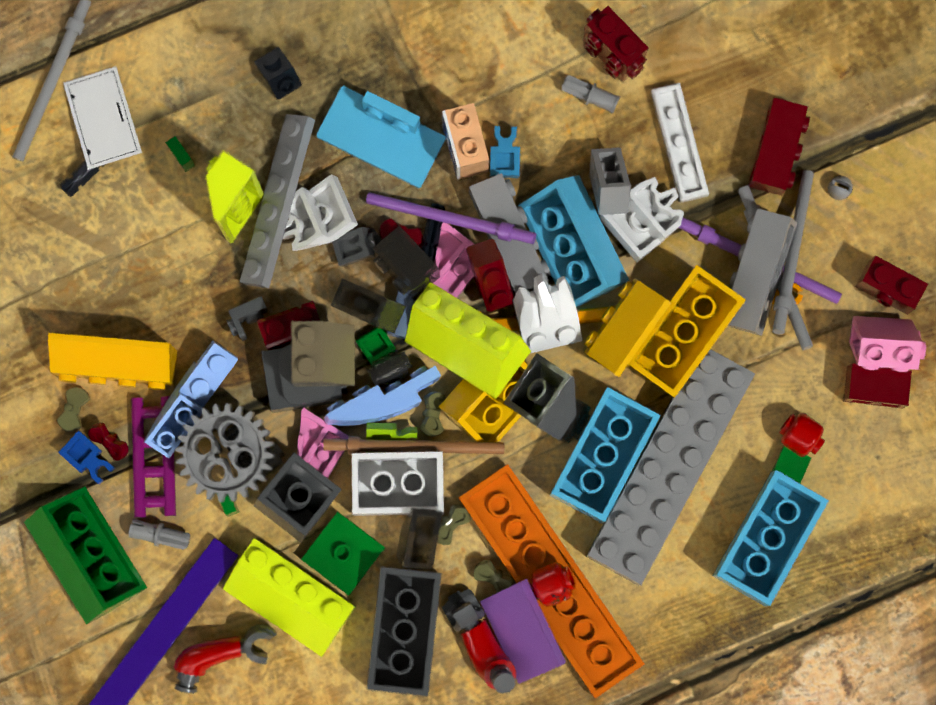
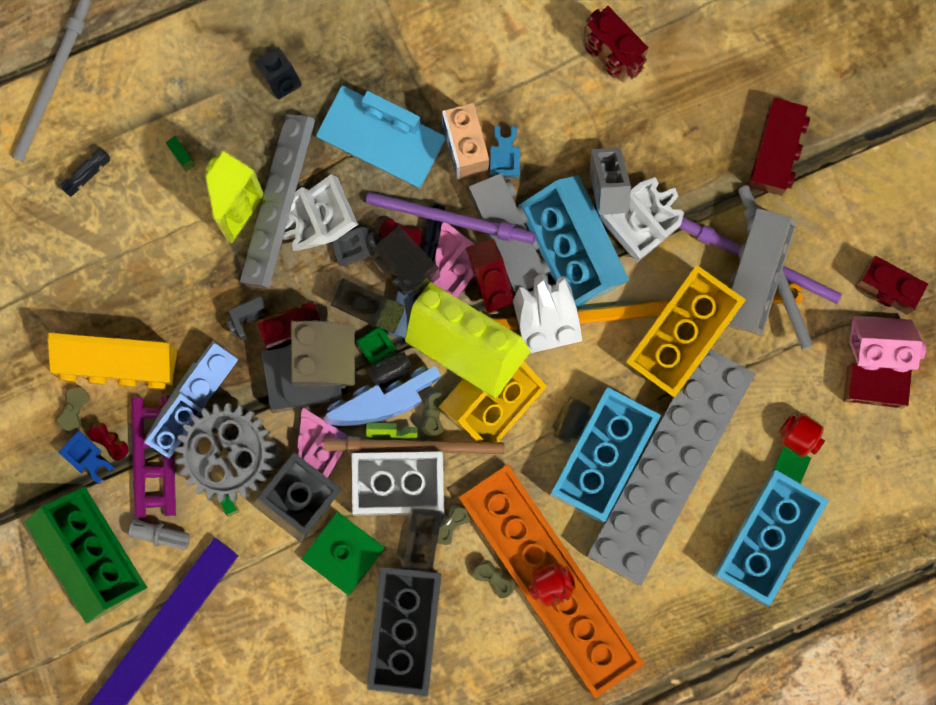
white sticker [63,67,142,170] -> none
piece [173,624,277,693] -> none
neon yellow slope [223,538,356,657] -> none
piece [442,589,517,693] -> none
medium lavender tile [480,579,566,684] -> none
dark grey slope [504,353,576,441] -> none
light grey axle [561,75,620,114] -> none
yellow slope [584,279,671,377] -> none
white tile [651,83,709,203] -> none
light grey bar [772,170,814,335] -> none
light grey hinge [828,176,853,200] -> none

